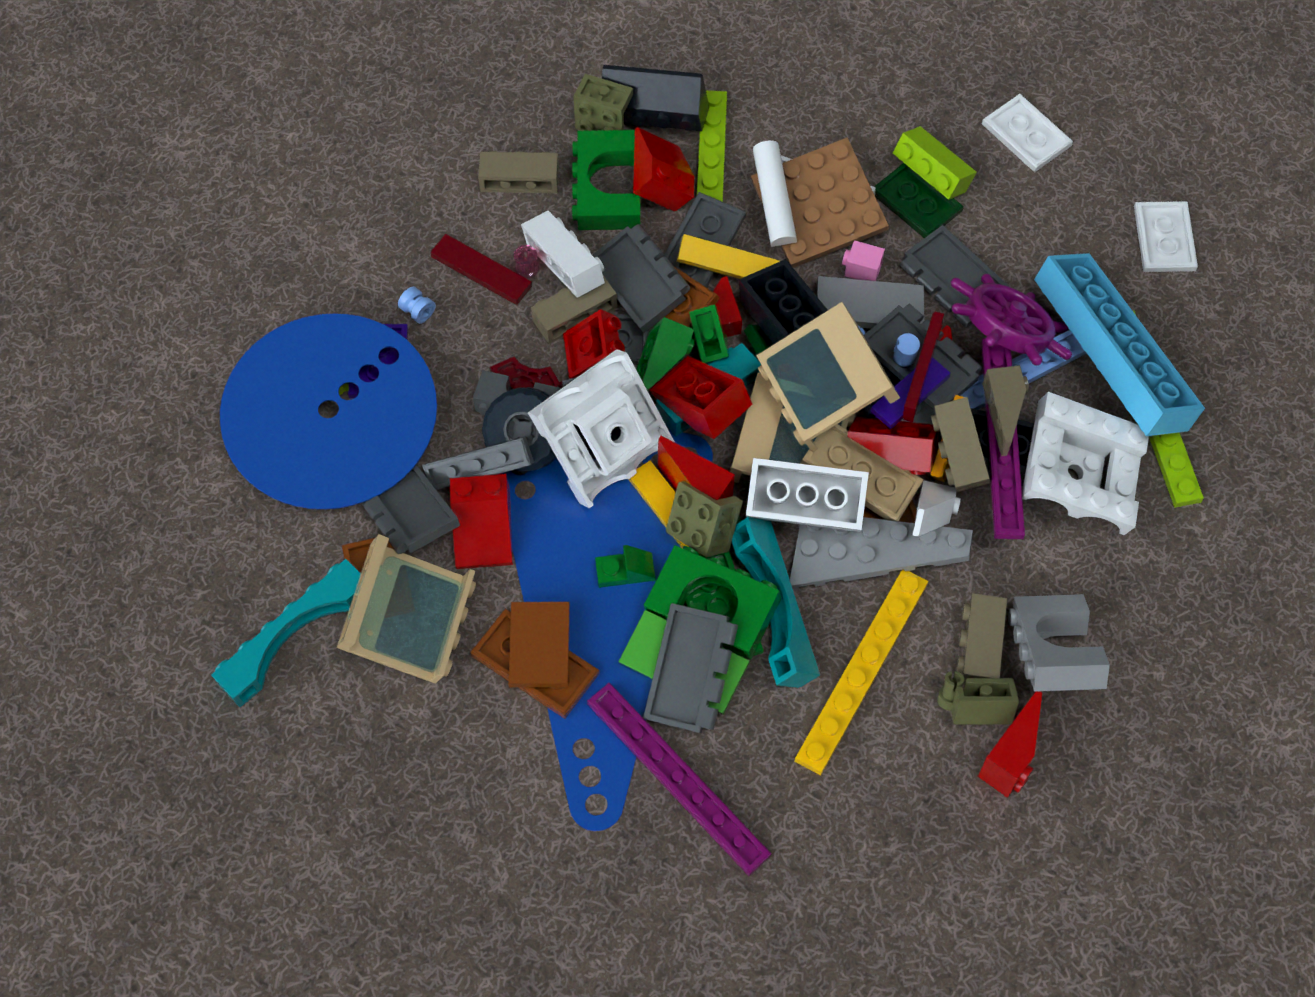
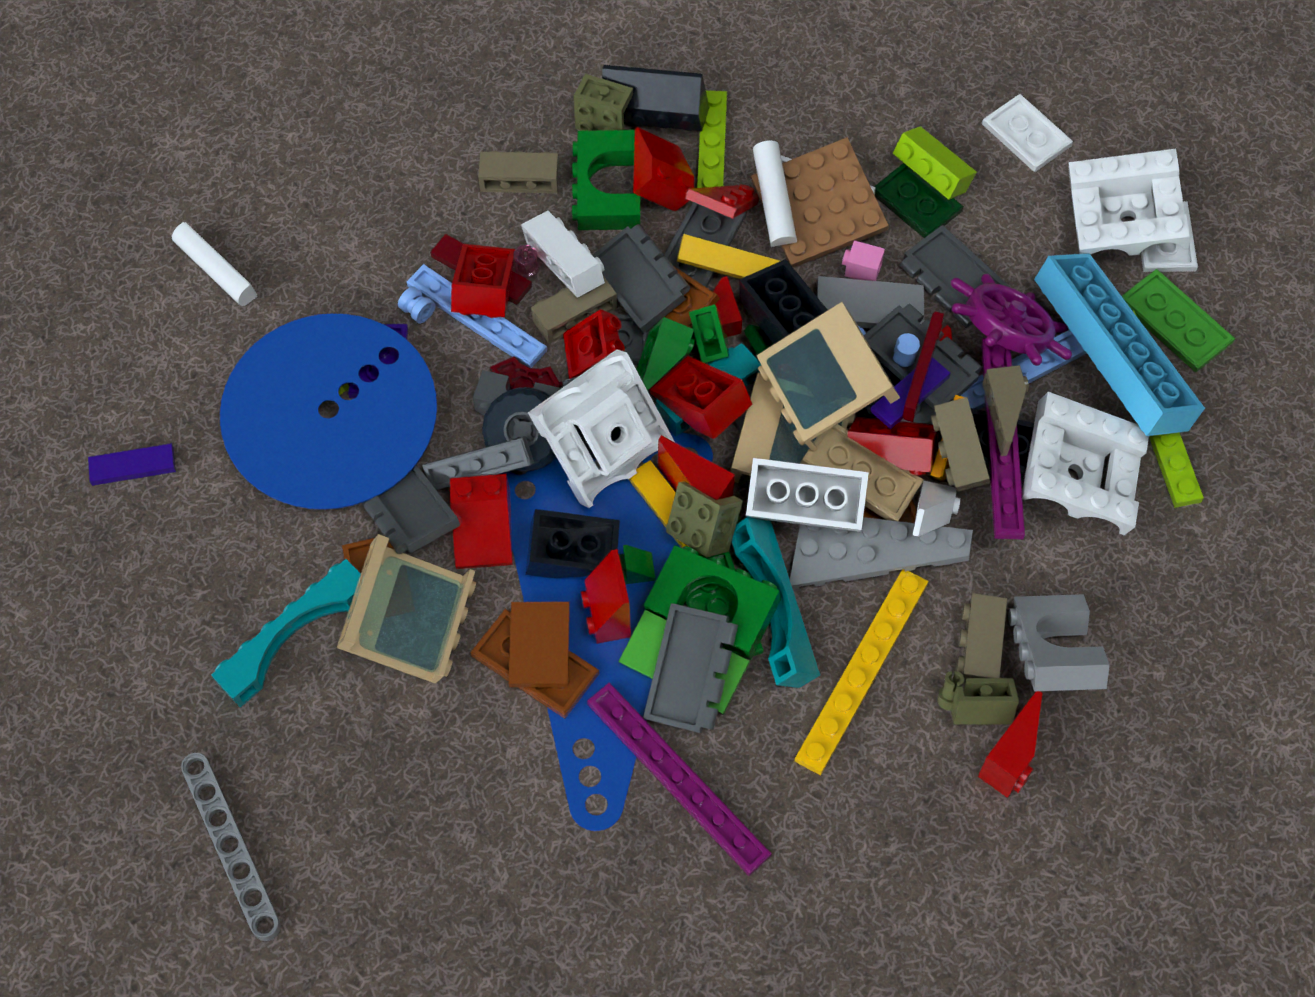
none -> dark purple tile [88,443,176,486]
none -> white brick [172,222,257,306]
none -> light grey beam [181,753,281,941]
none -> light blue tile [407,264,547,368]
none -> red slope [451,244,515,318]
none -> black slope [526,509,620,578]
none -> red slope [581,549,631,644]
none -> red wing [685,184,760,219]
none -> white piece [1069,149,1190,256]
none -> bright green tile [1122,269,1235,372]

